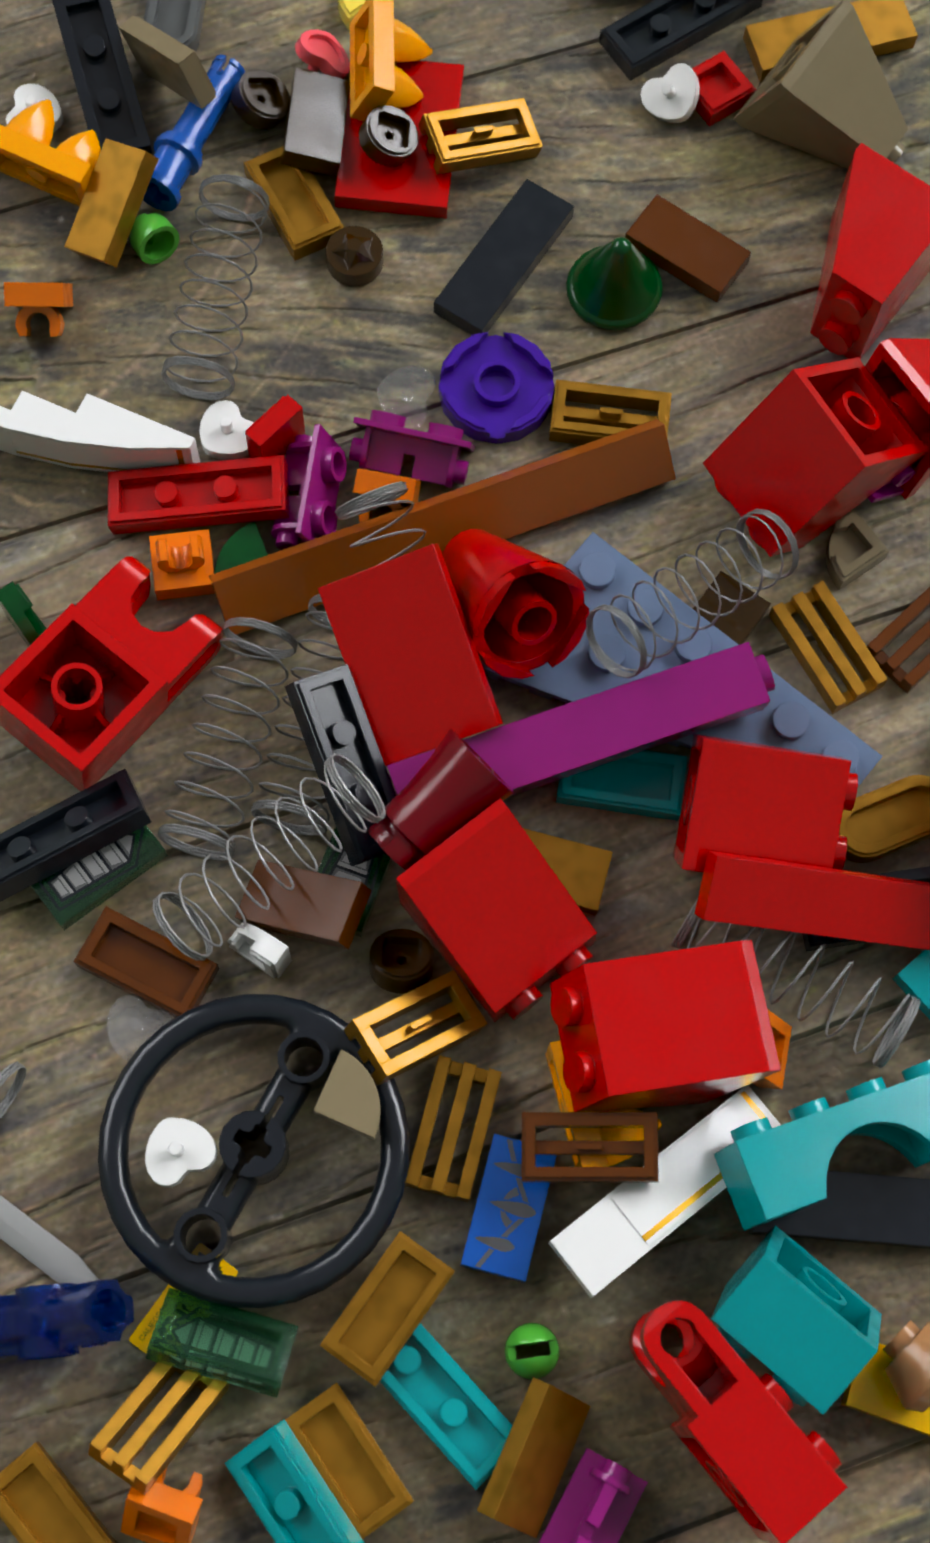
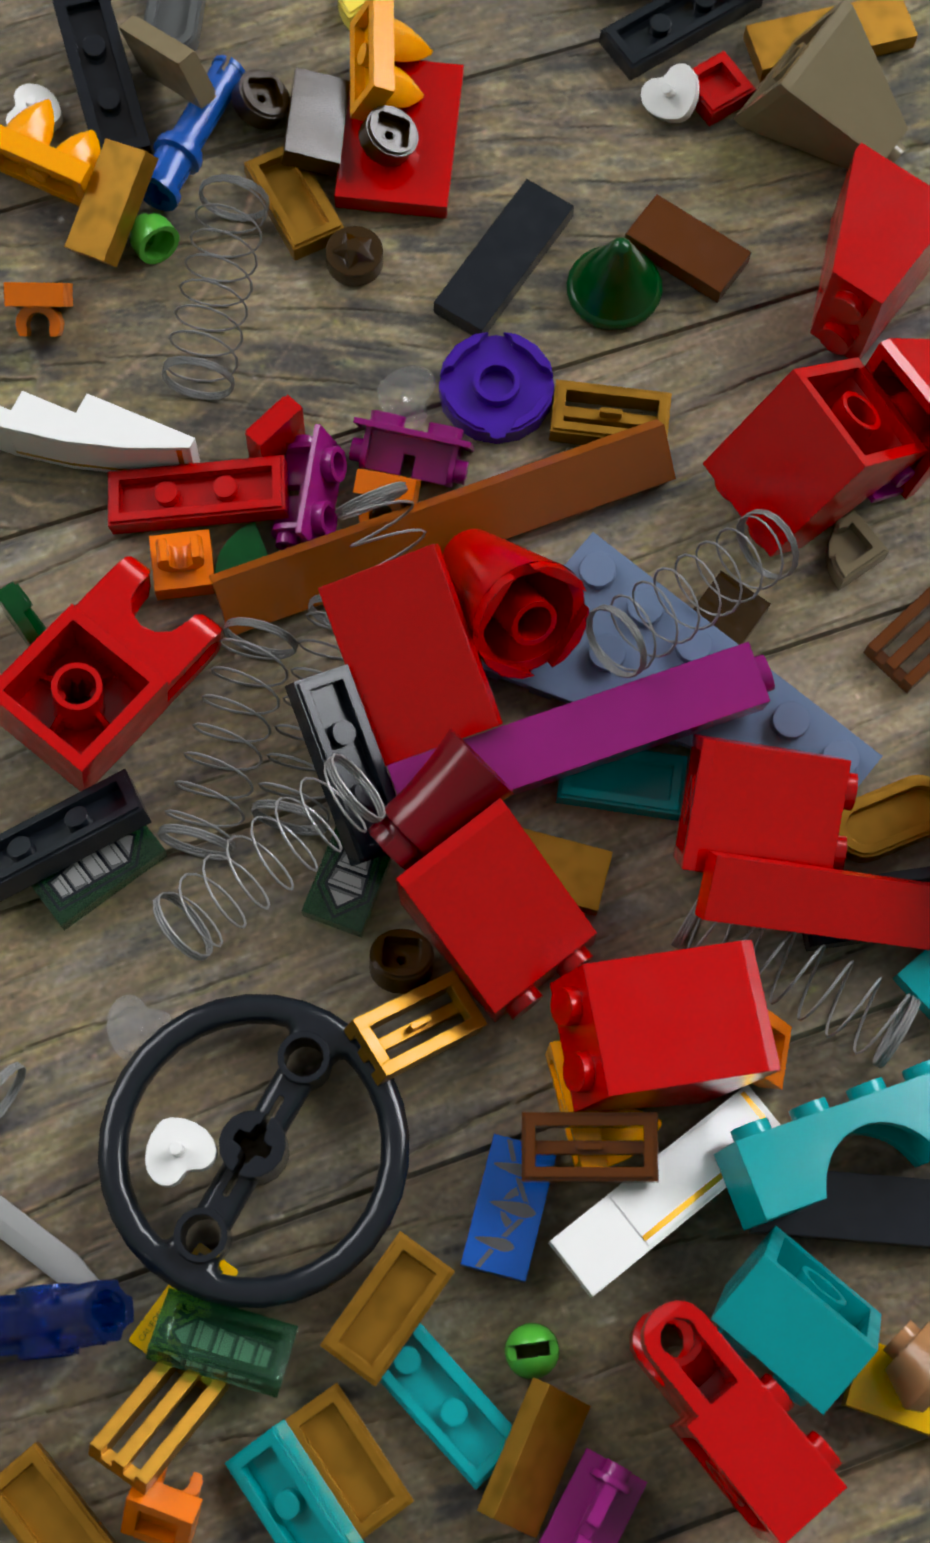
reddish brown tile [73,906,220,1018] -> none
white piece [199,400,254,460] -> none
white tile [228,922,292,979] -> none
reddish brown tile [235,860,372,950] -> none
coral piece [295,29,350,79] -> none
dark tan tile [313,1049,381,1141] -> none
pearl gold tile [405,1055,502,1202] -> none
pearl gold tile [418,98,543,175] -> none
pearl gold tile [769,581,888,714] -> none

